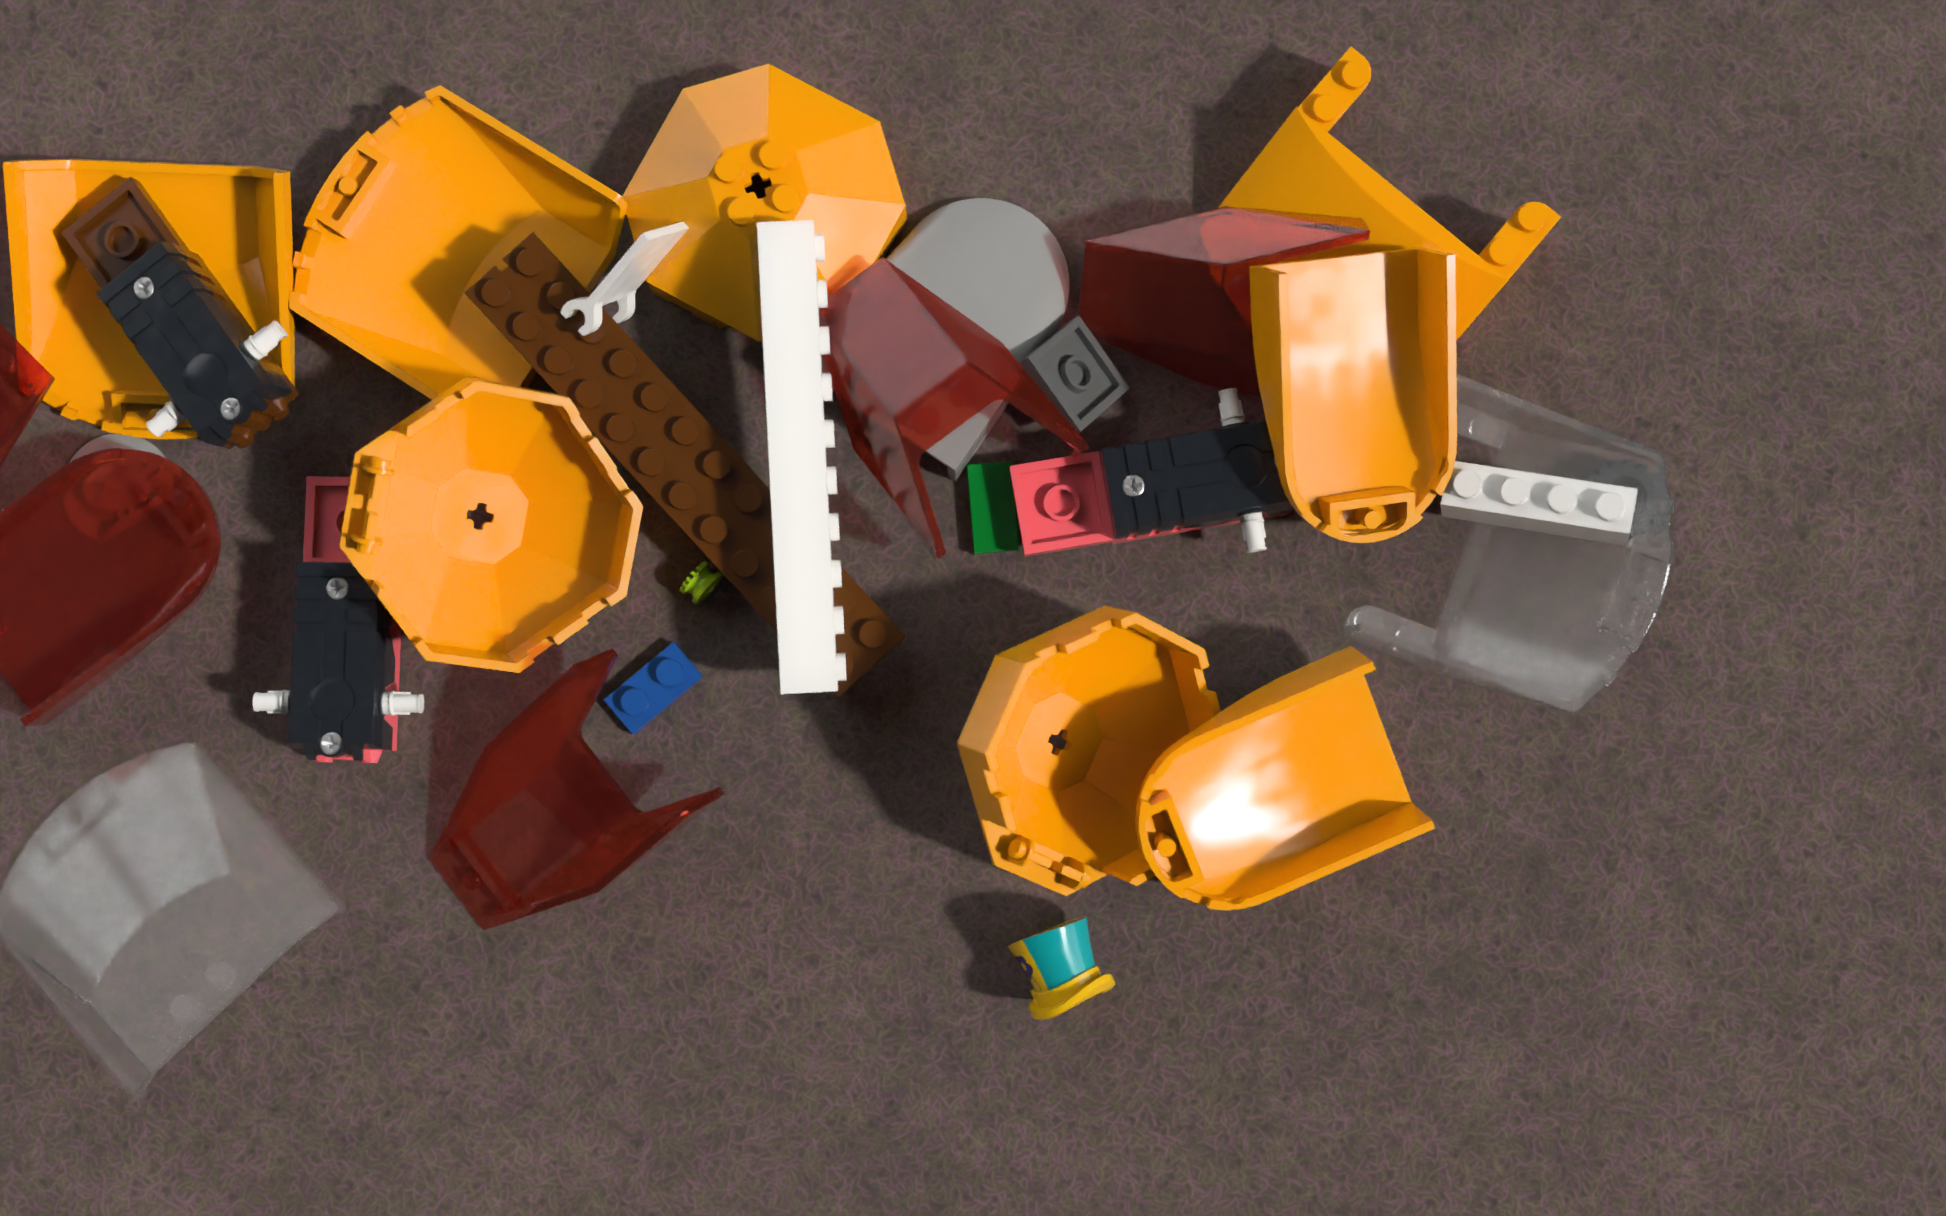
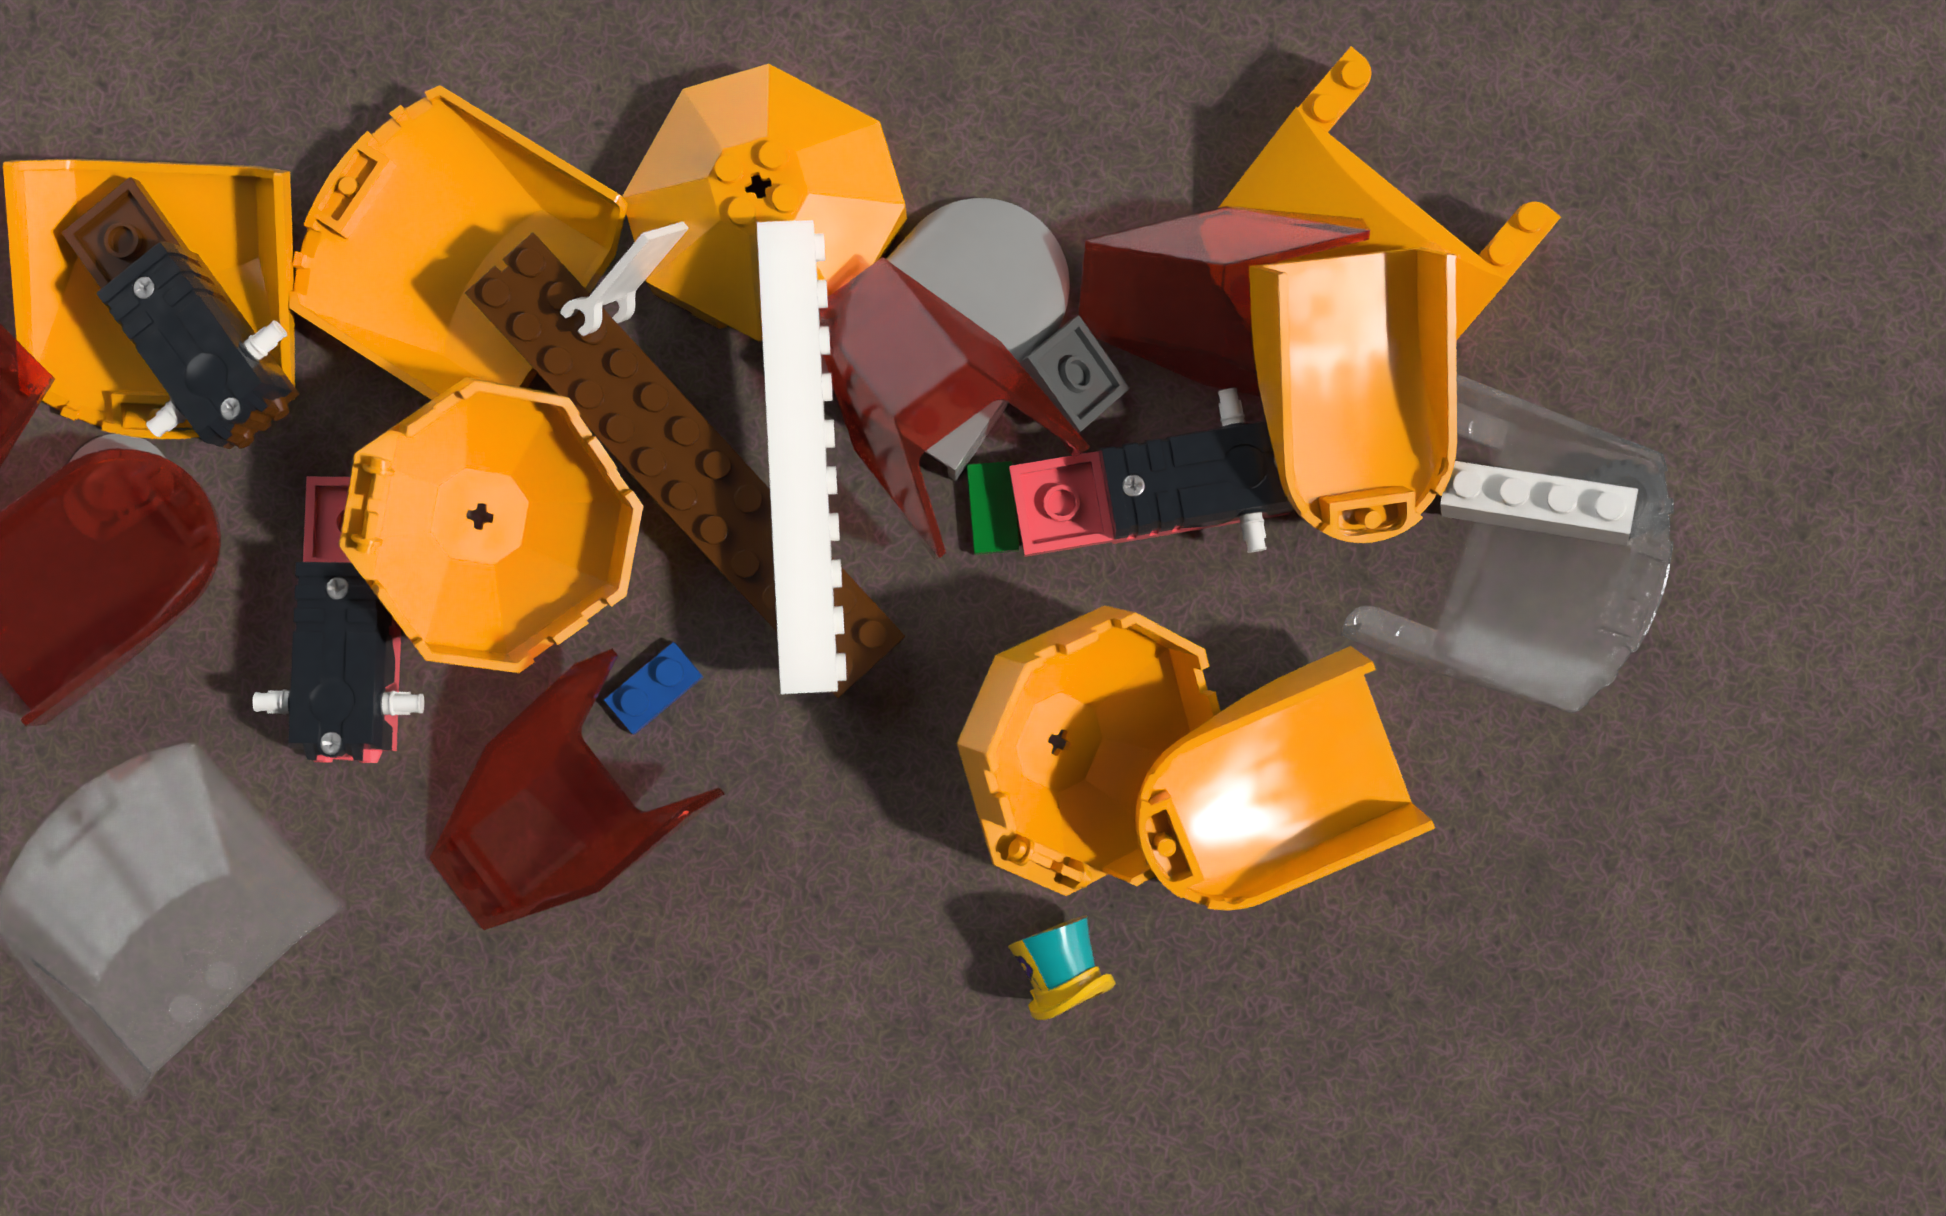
lime bush [679,561,723,606] -> none

